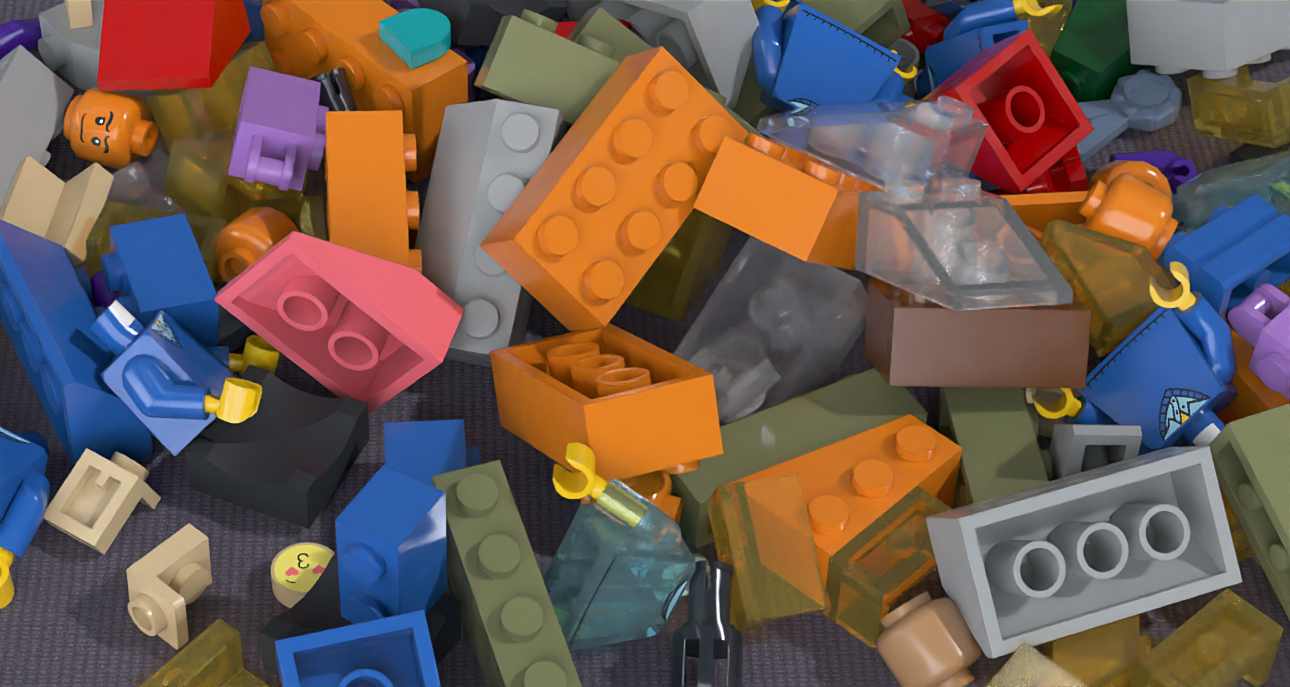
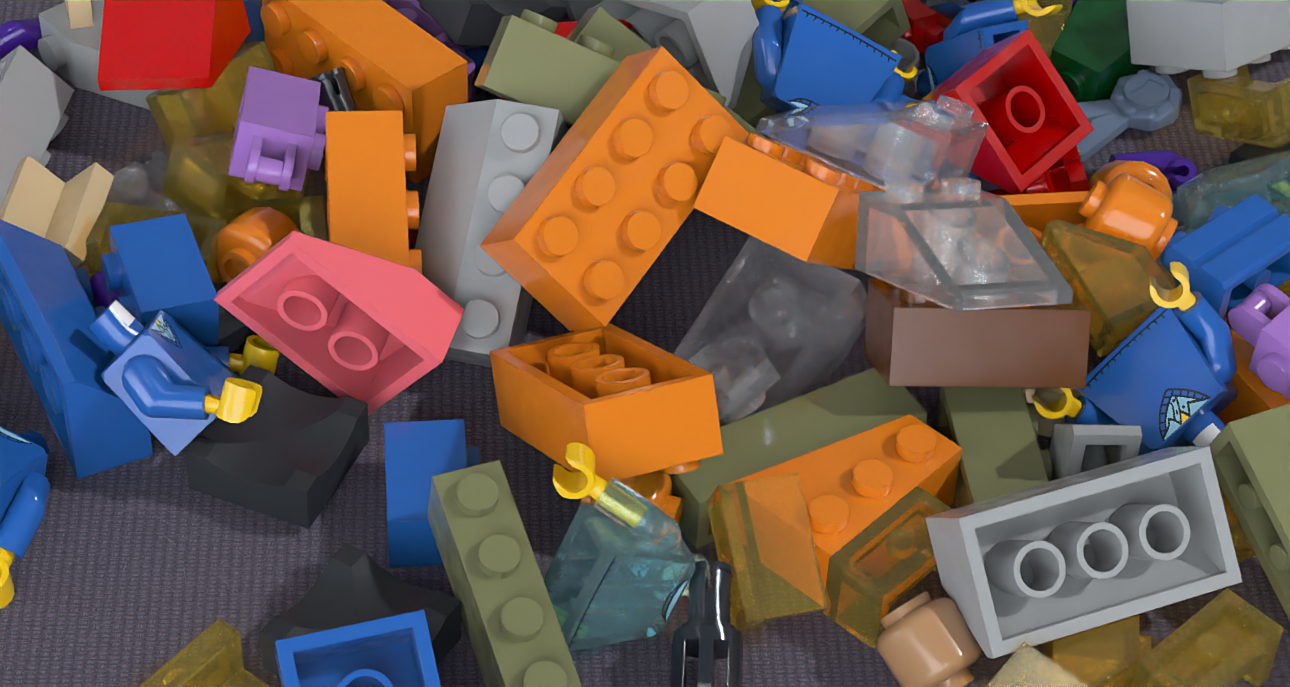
tan bracket [43,448,161,555] -> none
orange head [63,85,158,170] -> none
tan bracket [126,523,212,650] -> none
light yellow tile [271,542,335,608] -> none
blue brick [335,464,448,624] -> none
teal tile [379,8,451,69] -> none
clear yellow slope [624,208,733,323] -> none

